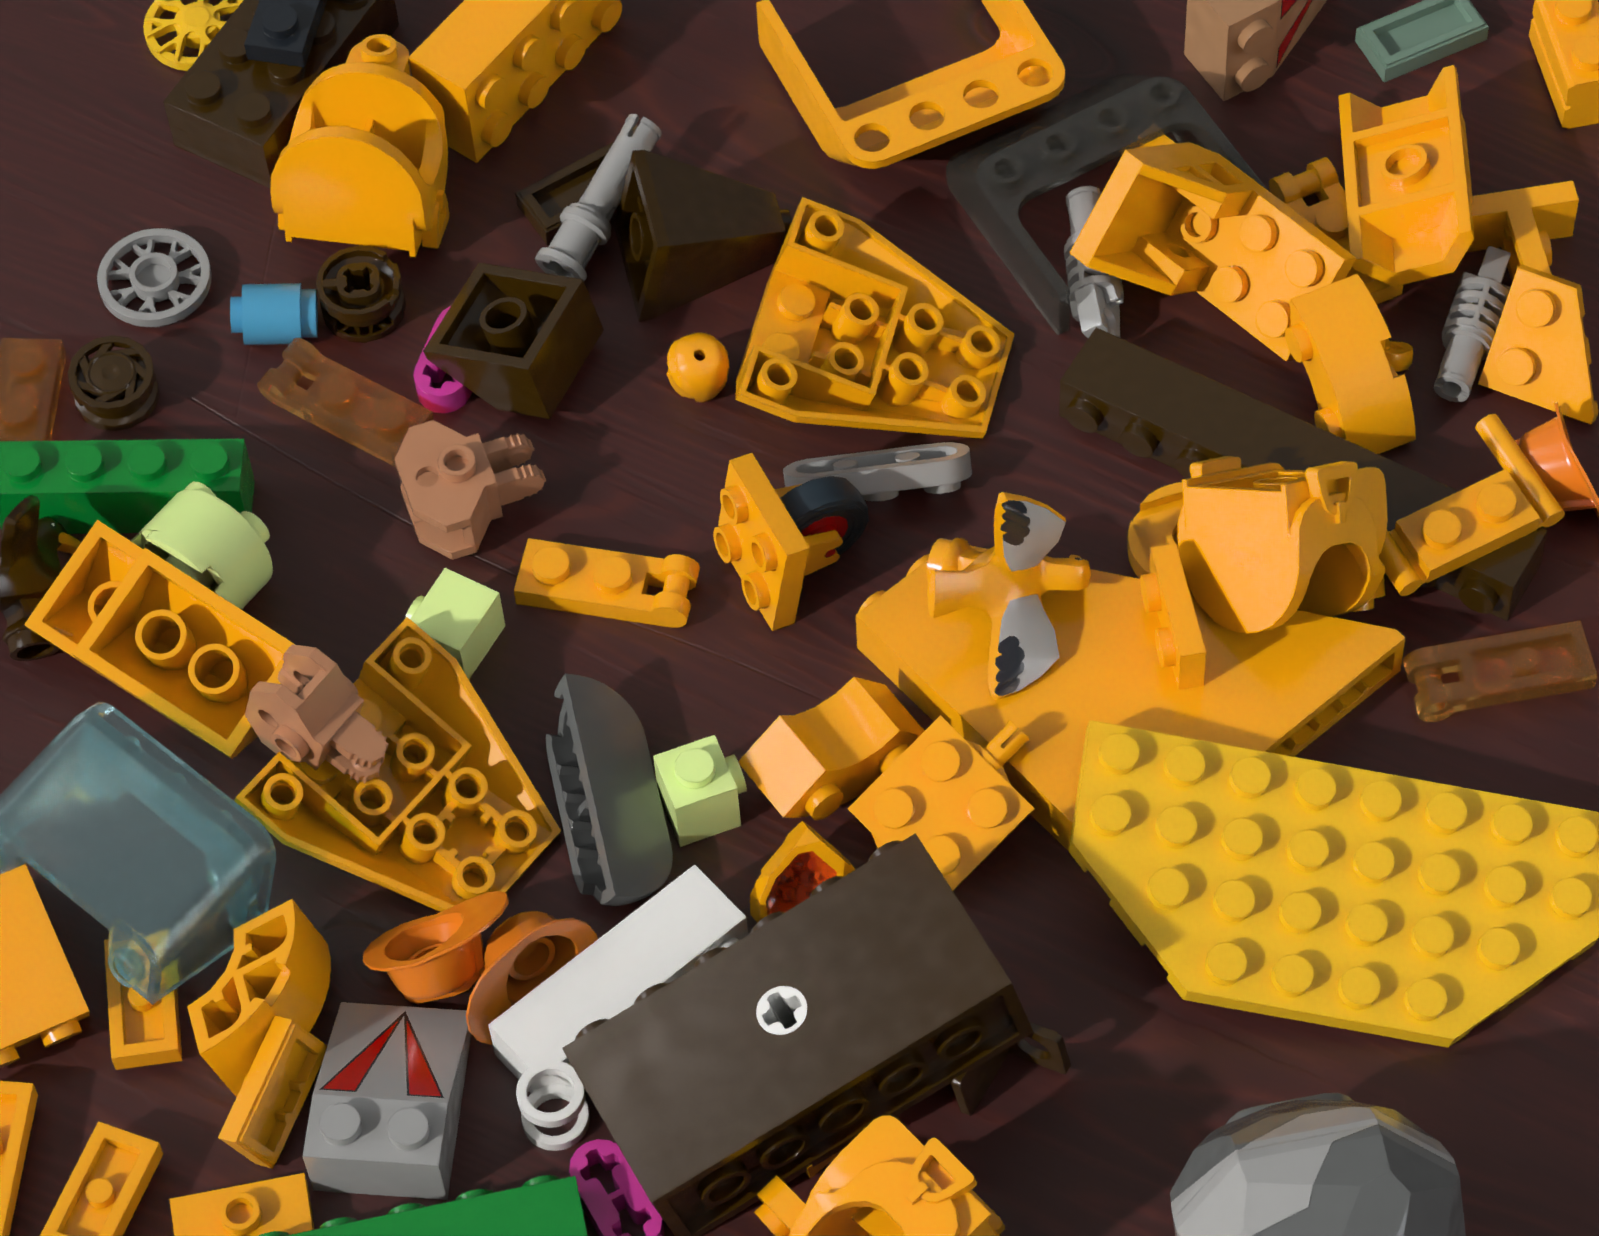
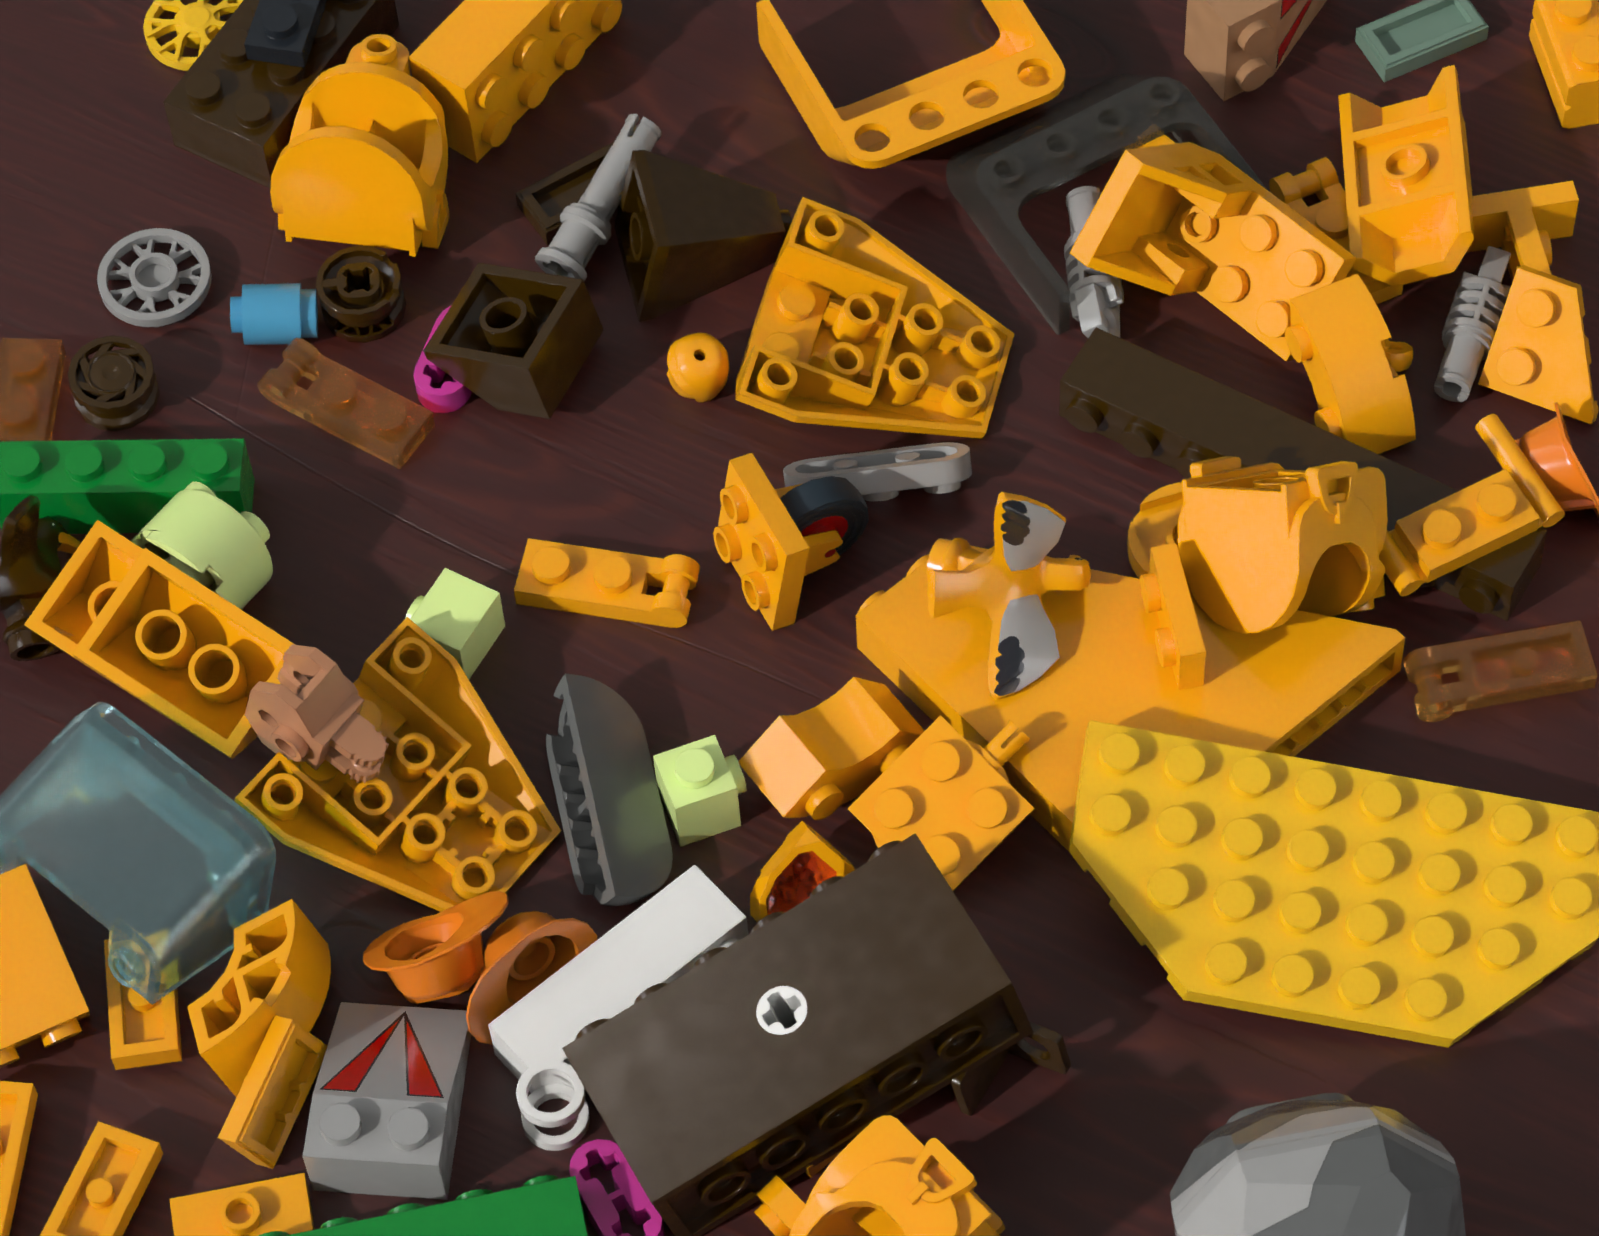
nougat hinge [394,420,546,560] -> none

